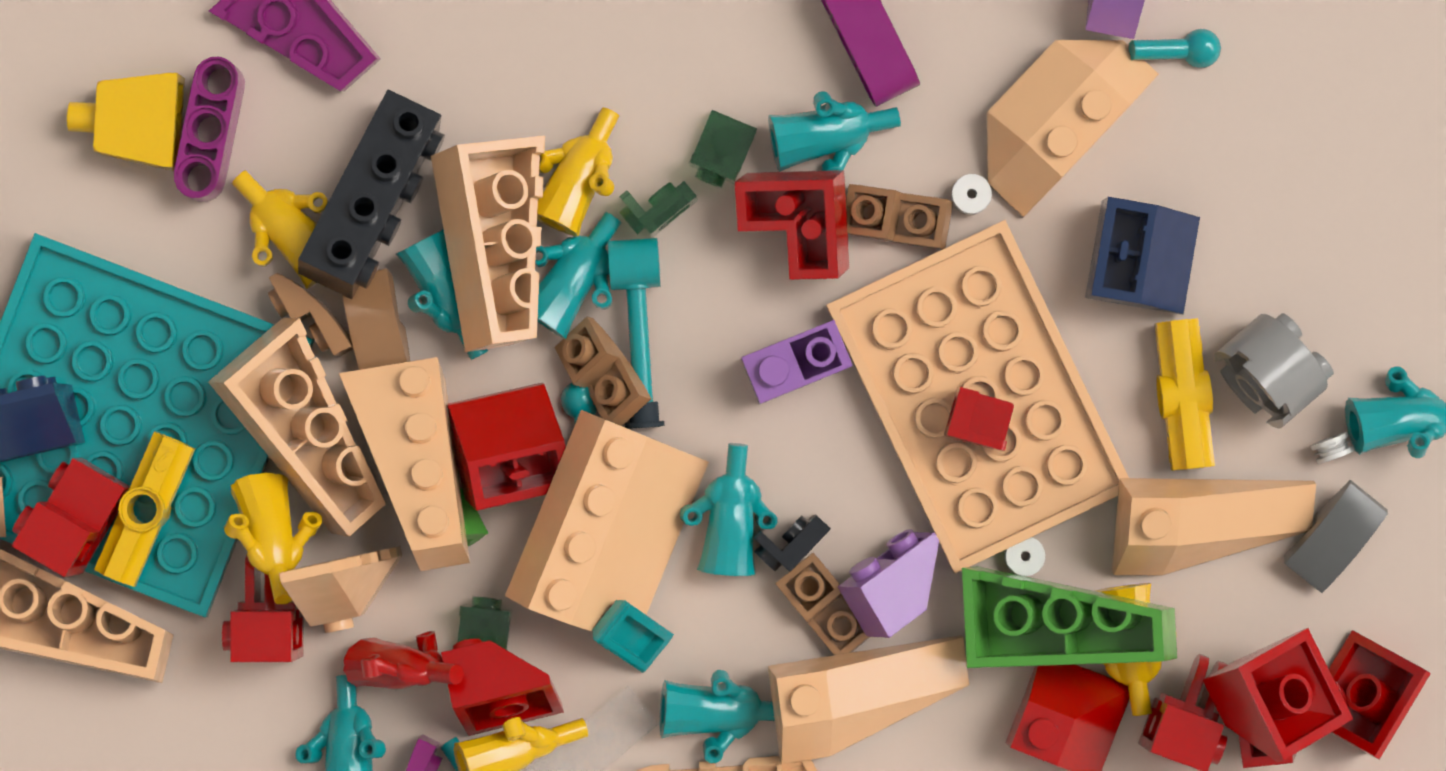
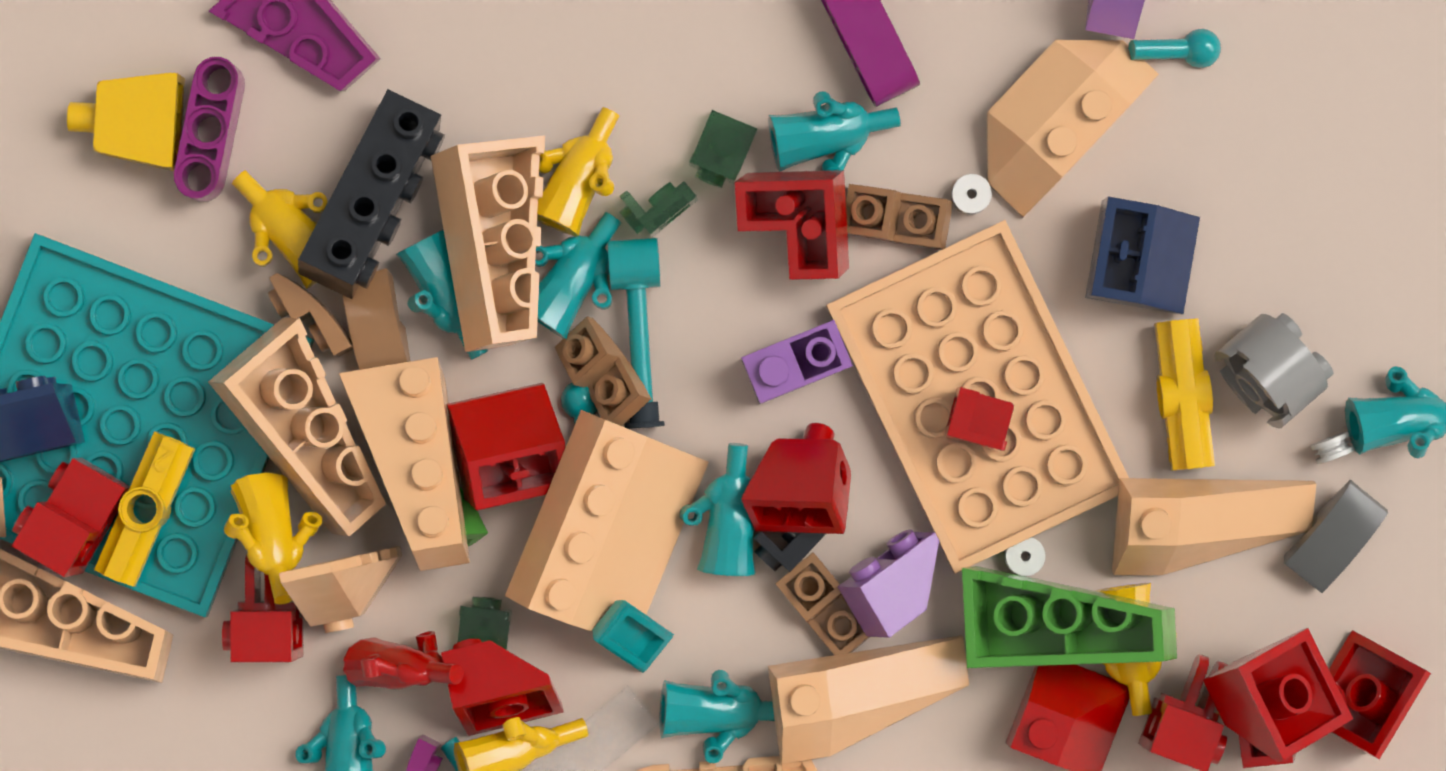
none -> red torso [741,423,851,534]

